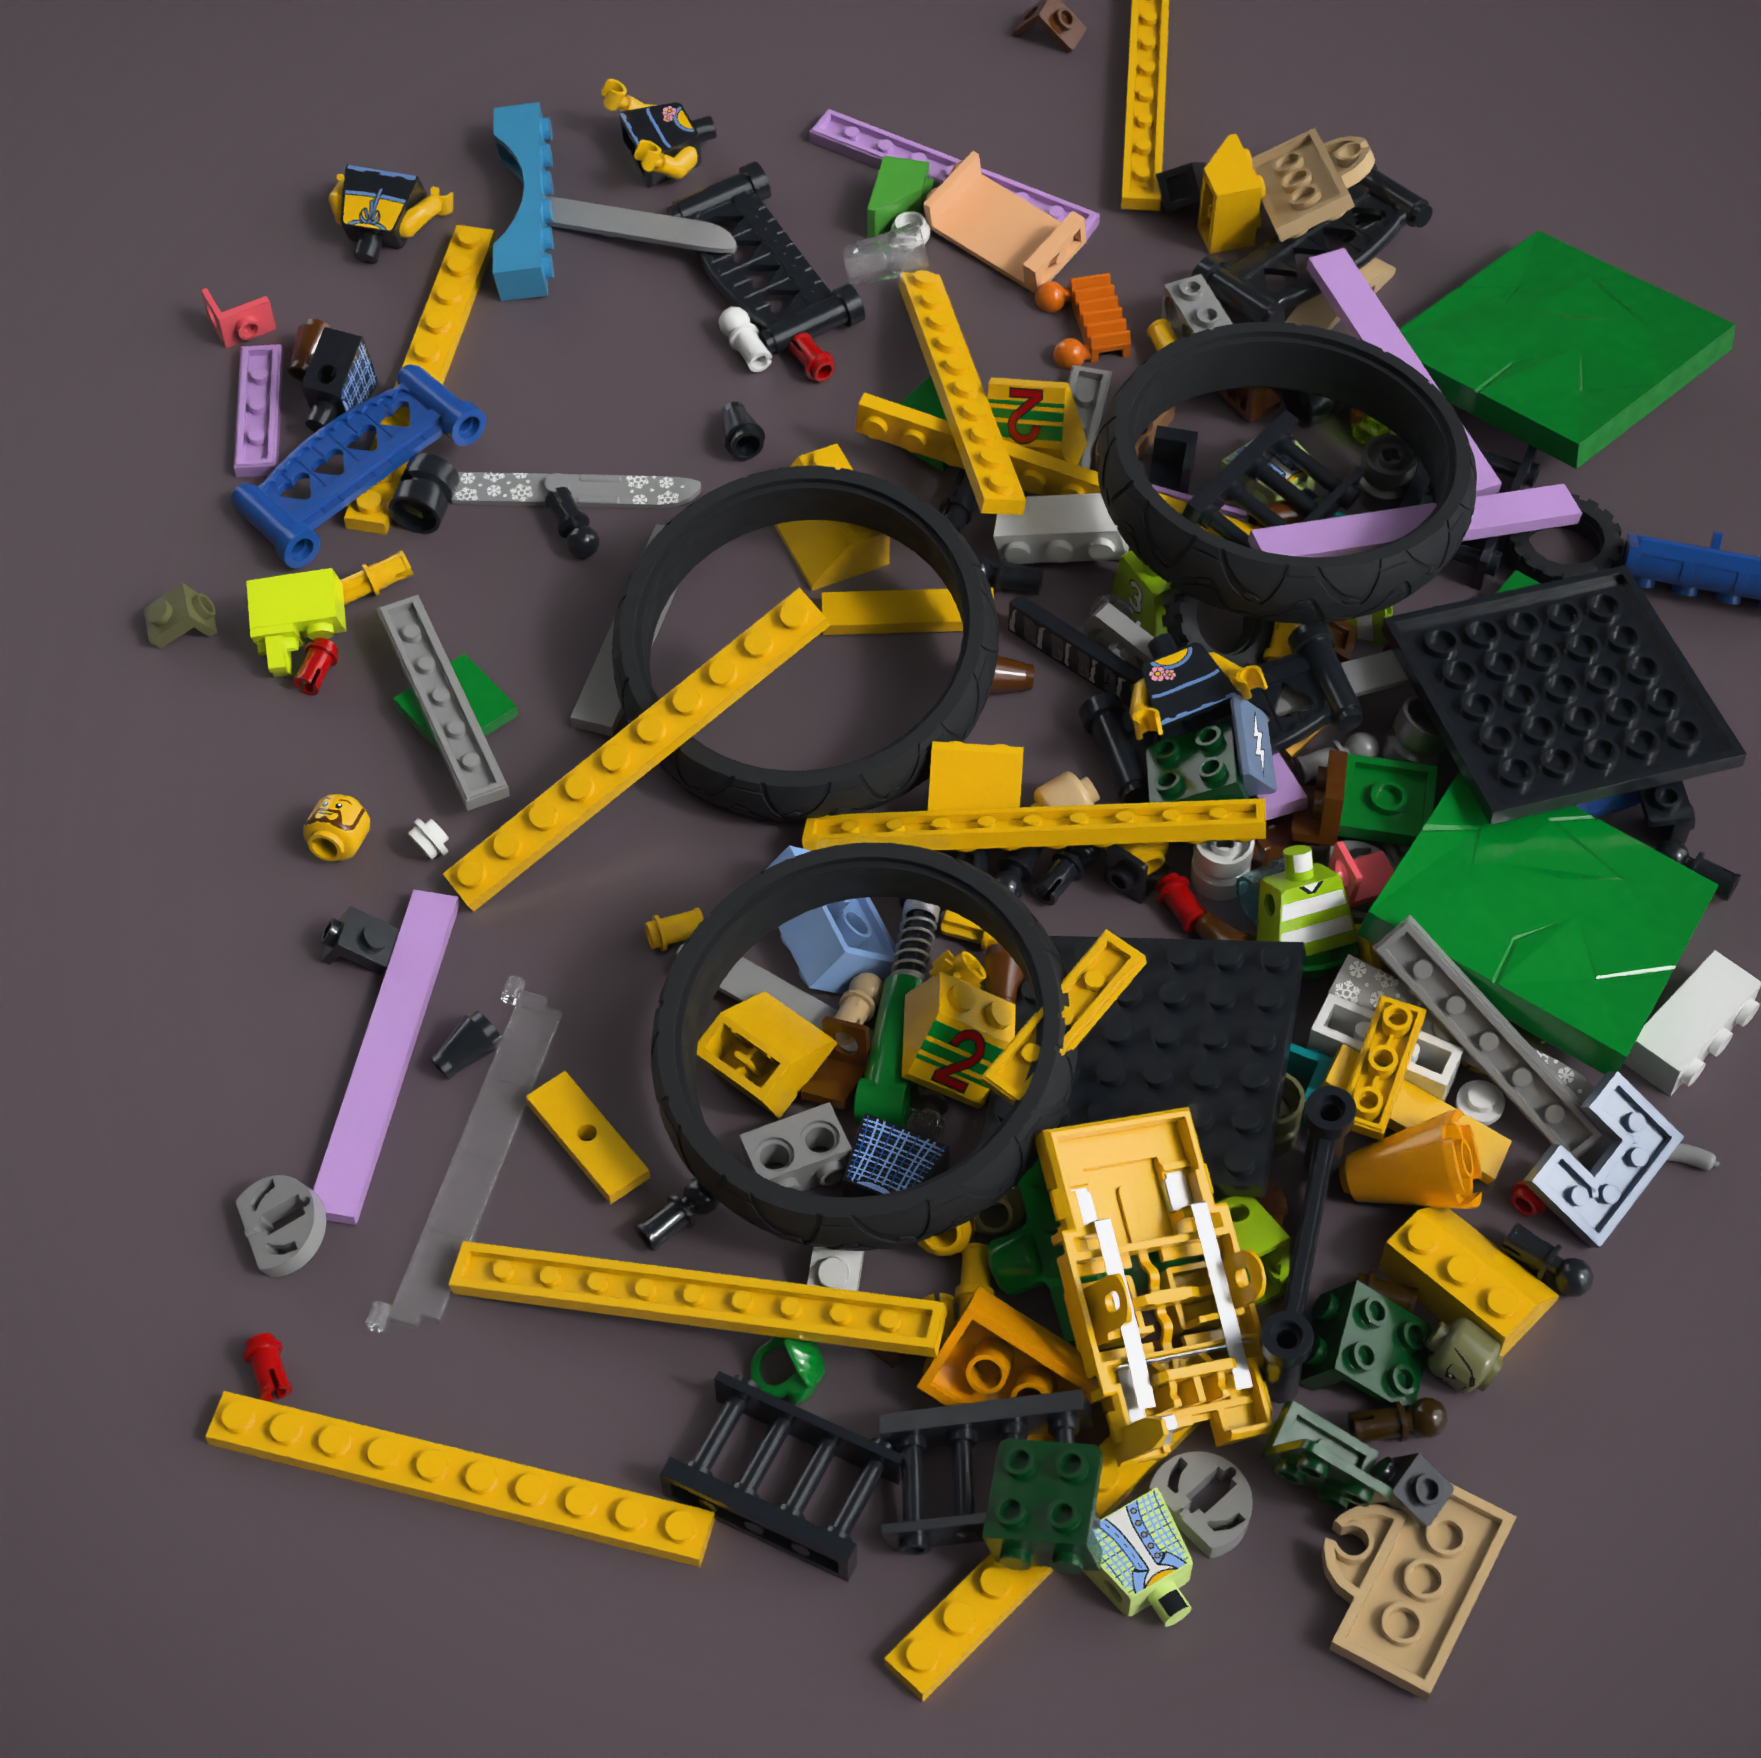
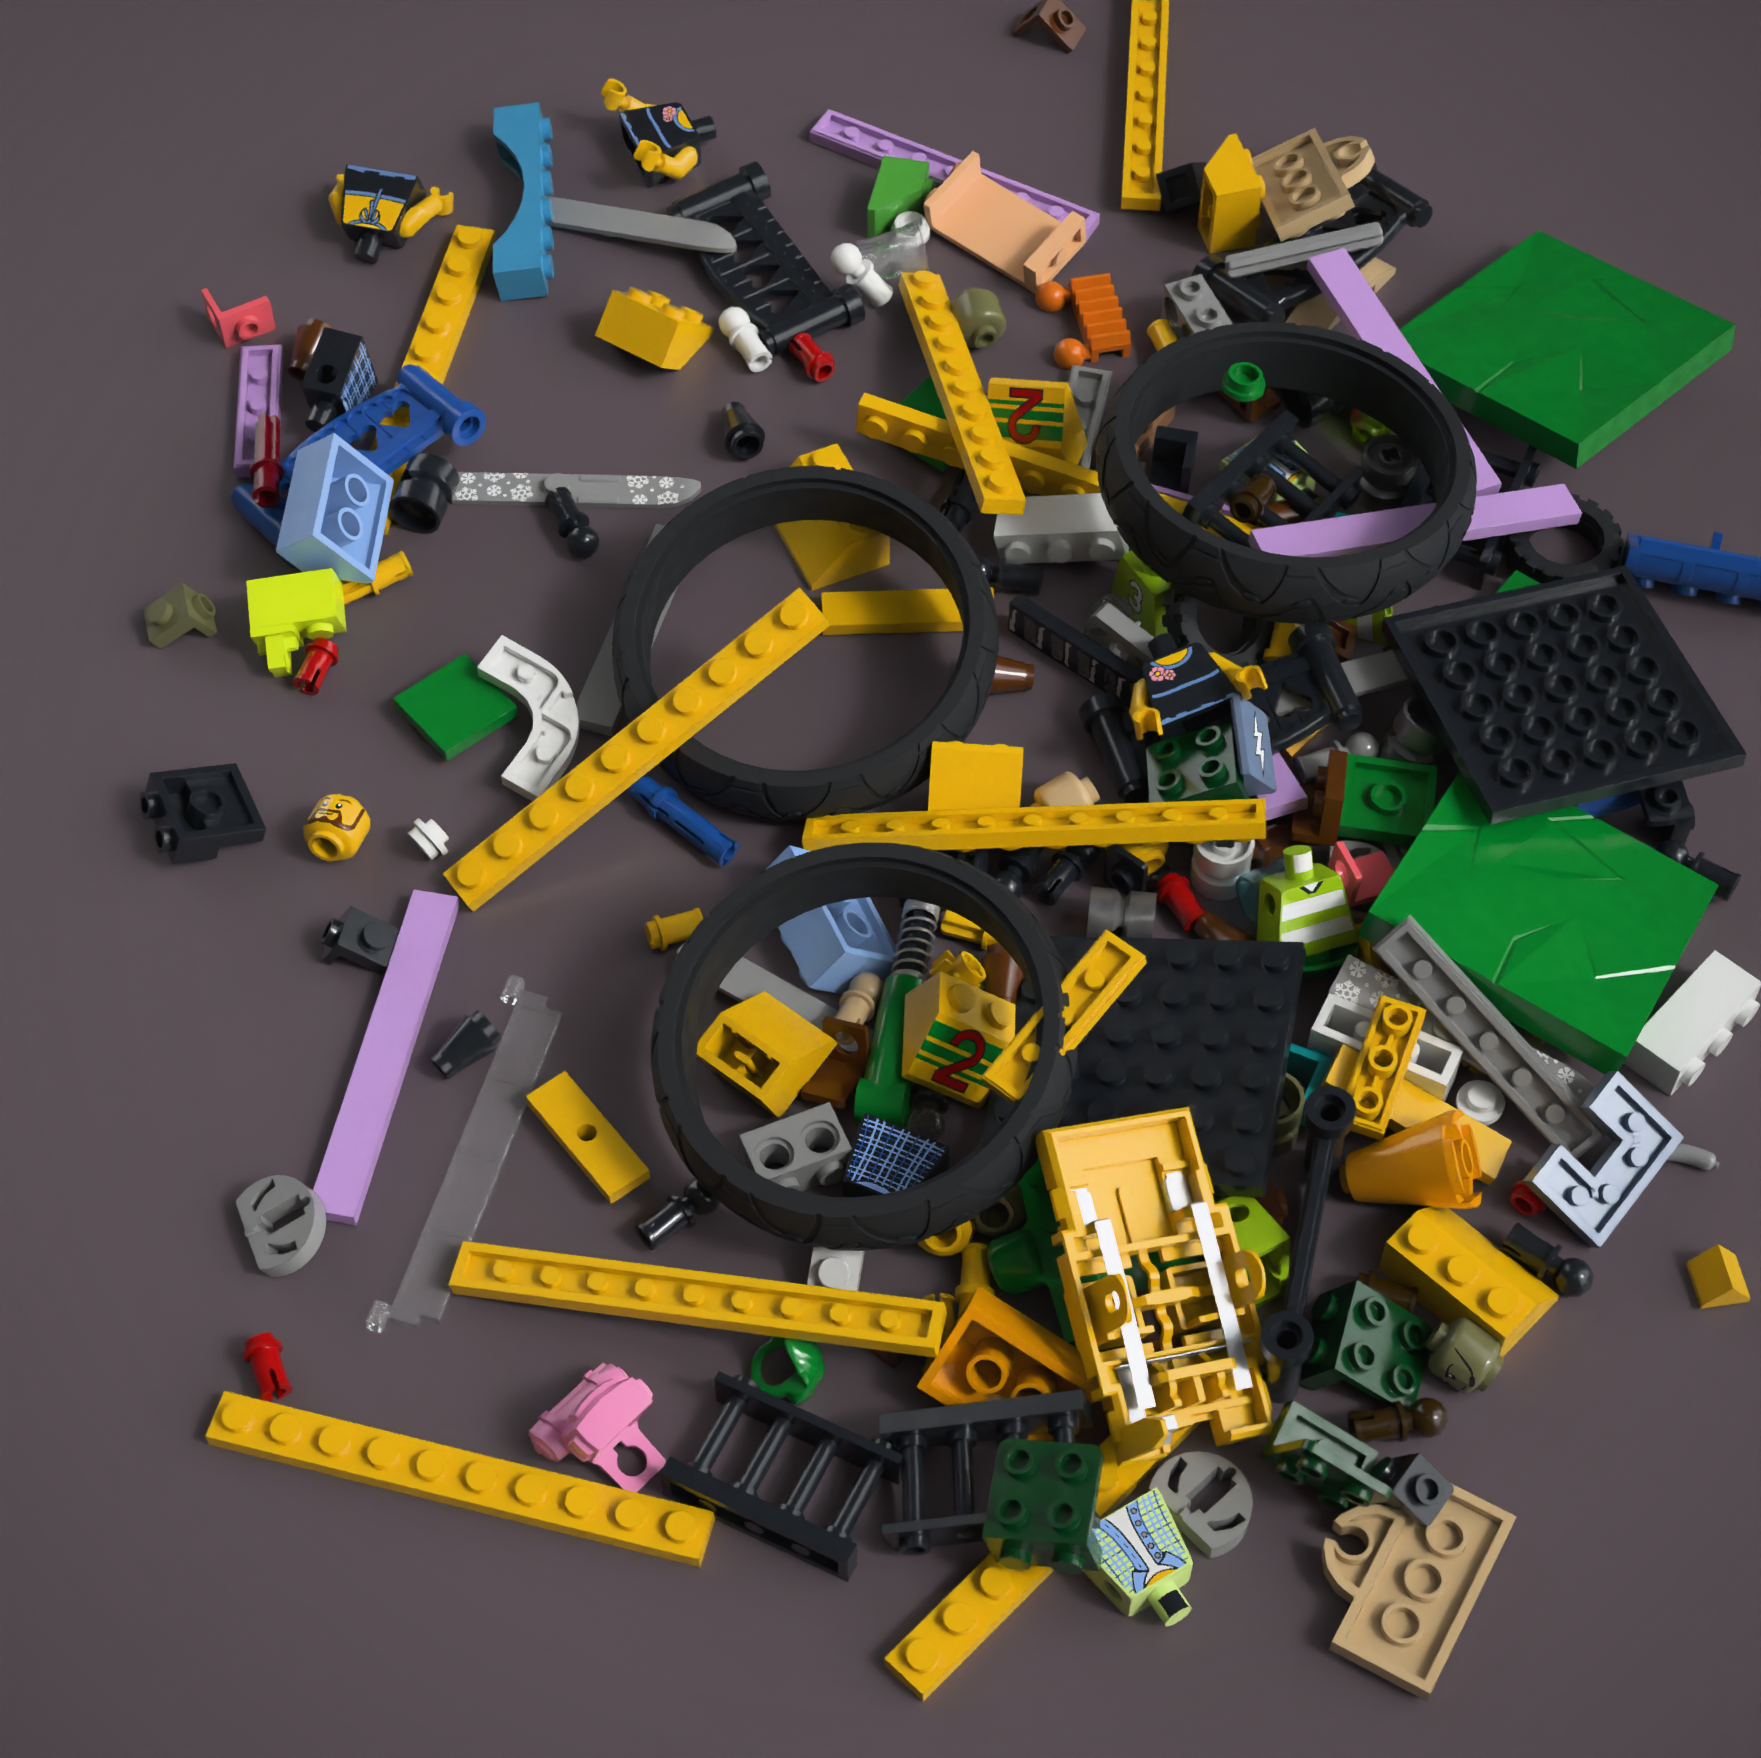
light grey tile [377,595,510,811] -> none
none -> black plate [140,763,266,864]
none -> dark red axle [250,412,284,508]
none -> light blue slope [276,433,394,584]
none -> white plate [477,635,579,801]
none -> bright pink piece [529,1363,666,1493]
none -> yellow slope [595,287,715,370]
none -> blue pin [624,774,739,866]
none -> white pin [830,243,893,307]
none -> olive head [950,288,1007,349]
none -> flat silver wheel [1086,886,1157,939]
none -> green plate [1221,362,1266,402]
none -> light grey axle [1225,222,1383,279]
none -> dark brown pin [1229,473,1276,523]
none -> yellow slope [1686,1244,1751,1309]

